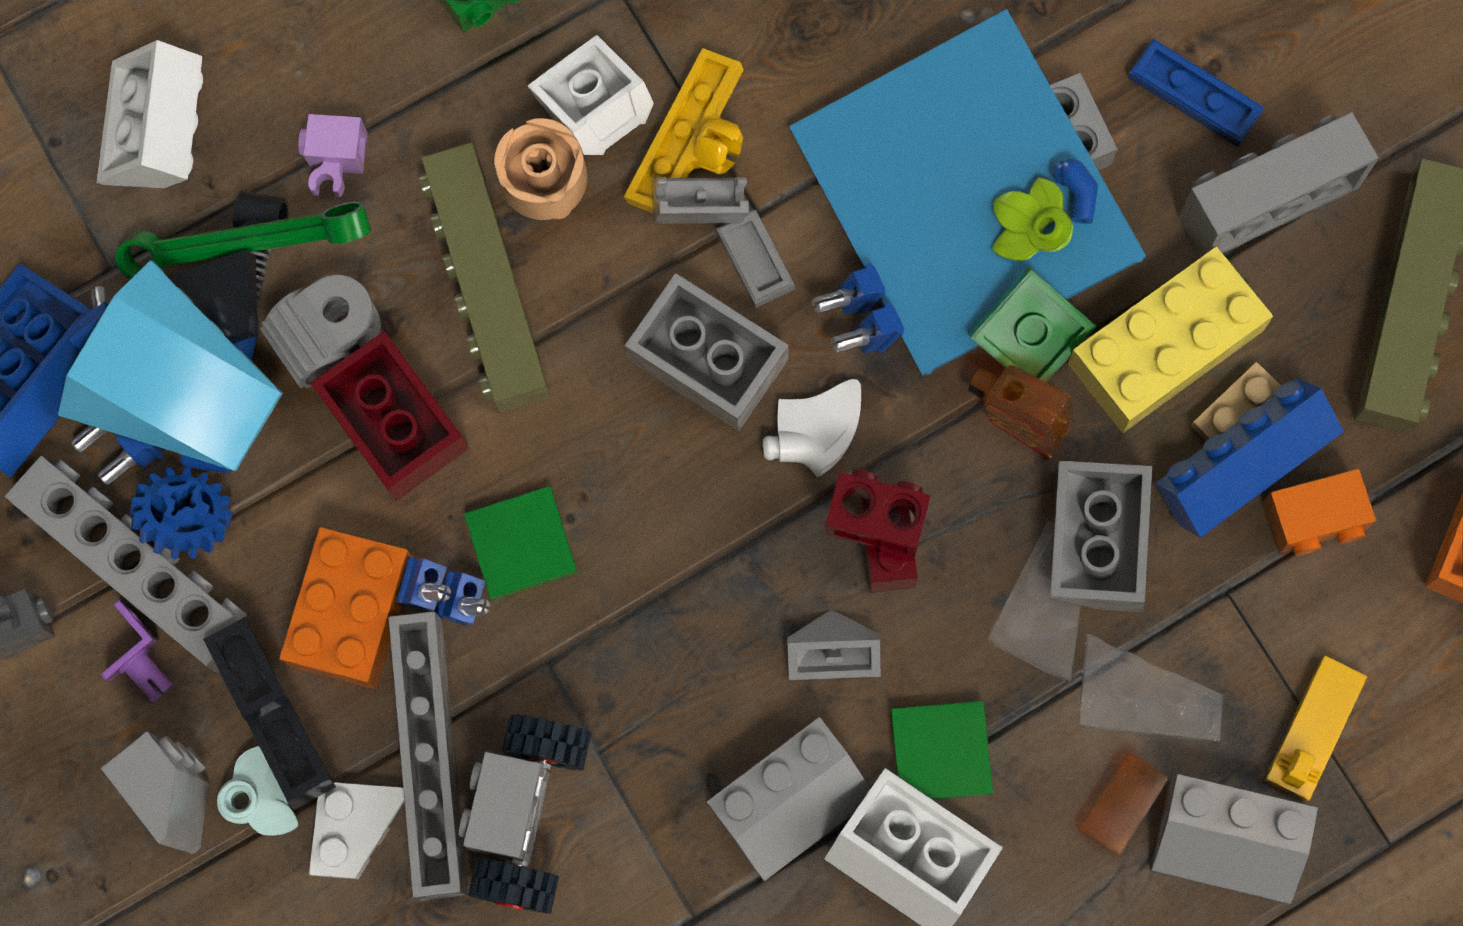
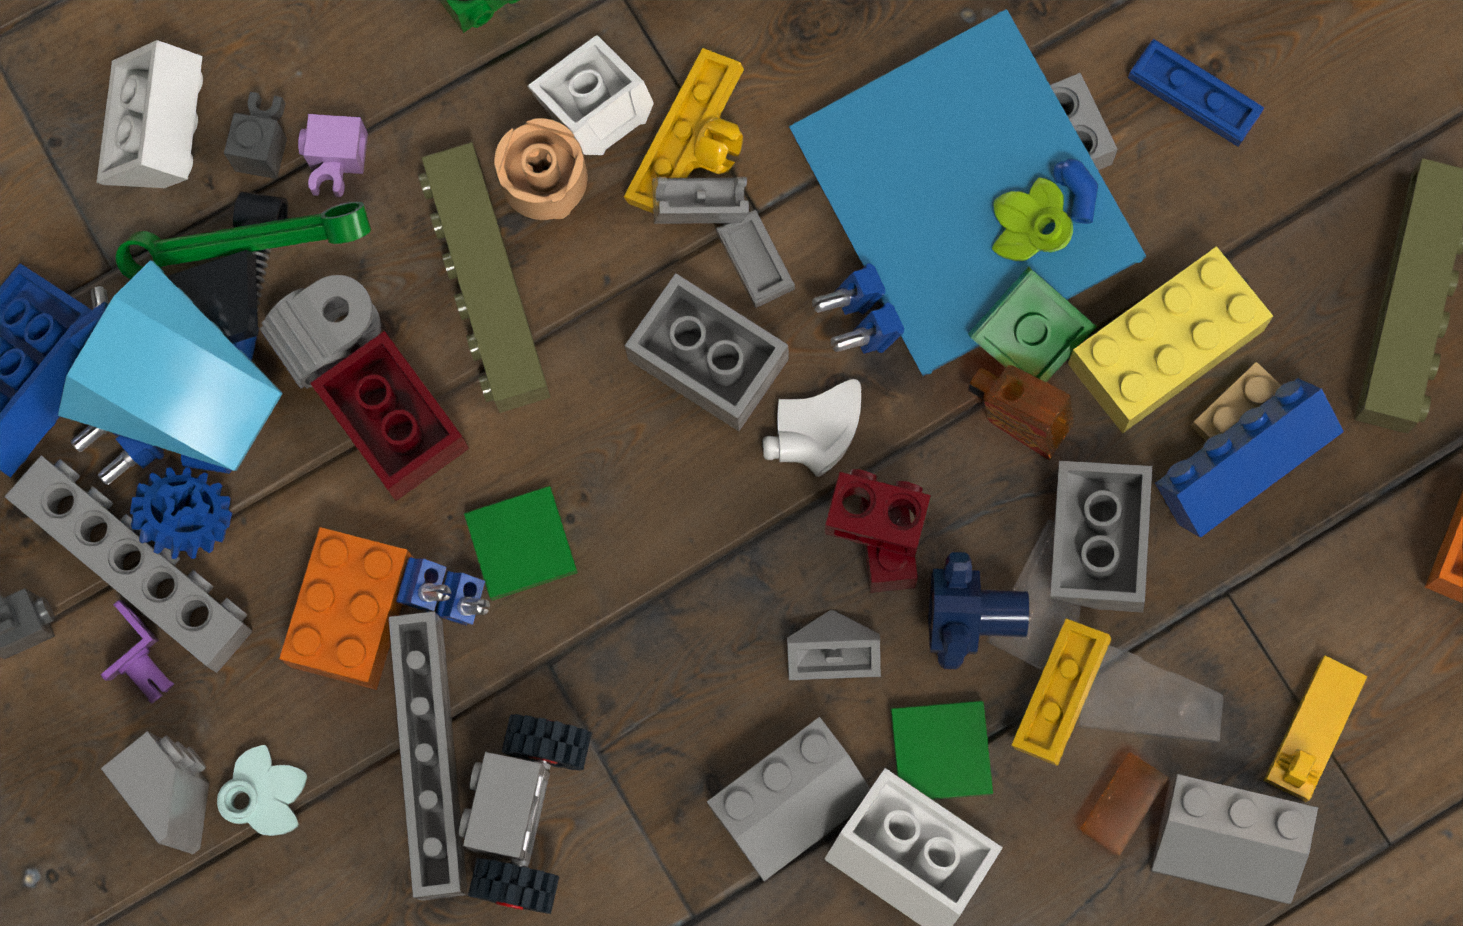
black slope [203,617,336,810] -> none
white wing [309,783,405,879] -> none
light grey brick [1178,112,1379,258] -> none
orange brick [1263,469,1376,556] -> none
none -> dark grey brick [224,92,287,179]
none -> dark blue piece [928,552,1029,670]
none -> yellow hinge [1012,618,1111,766]

